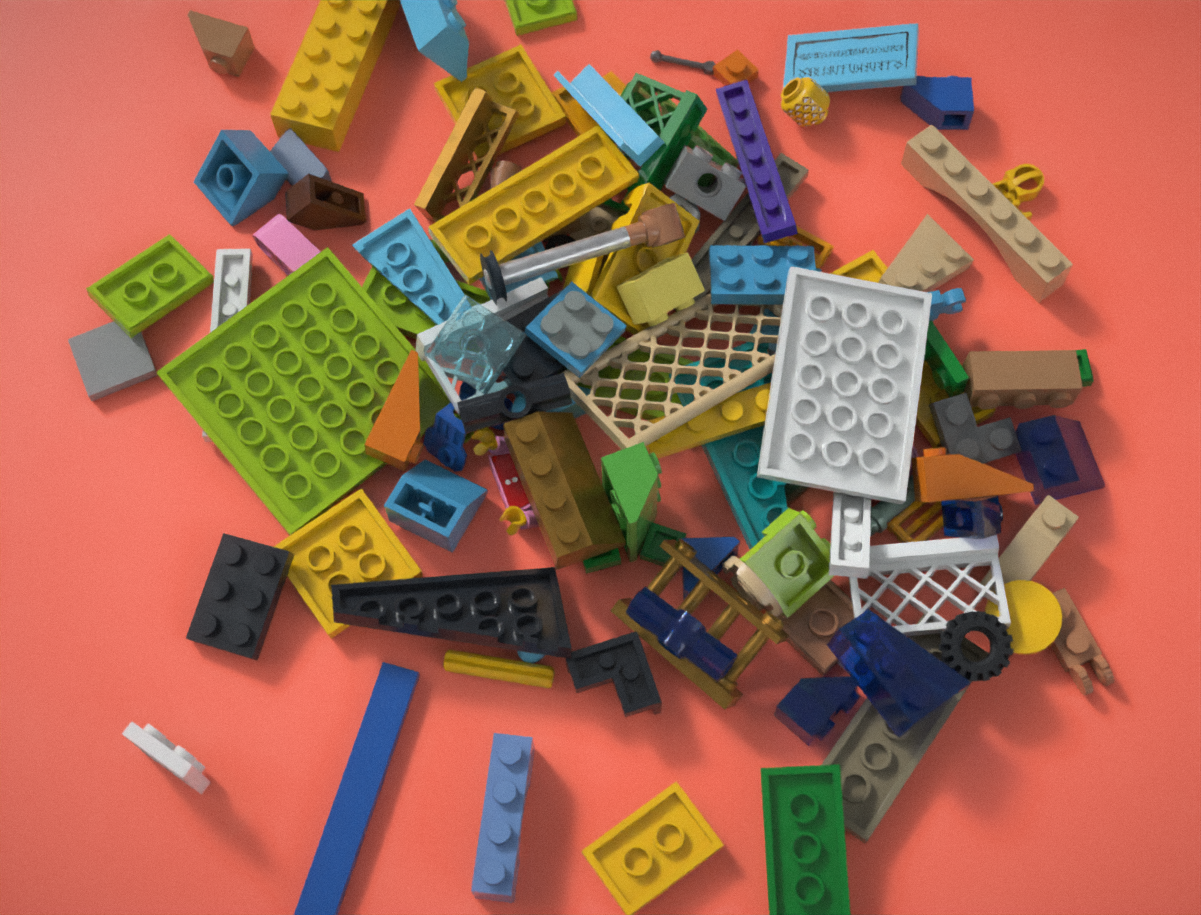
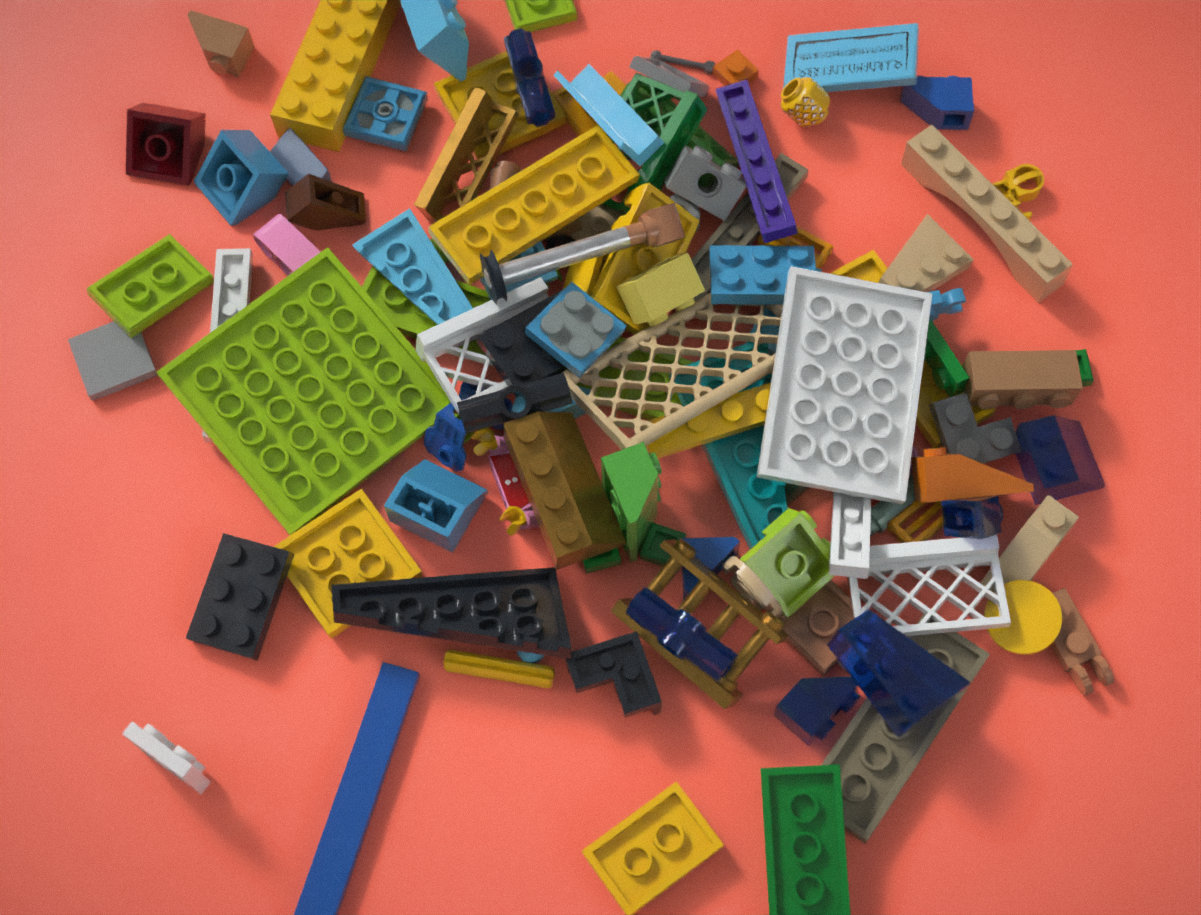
orange slope [364,350,424,471] -> none
clear light blue plate [425,295,526,395] -> none
medium blue arch [471,733,535,903] -> none
black tyre [938,611,1014,681] -> none
none -> dark red slope [125,102,206,186]
none -> dark azure piece [343,76,428,151]
none -> clear blue piece [503,28,555,127]
none -> light grey tile [629,55,710,97]

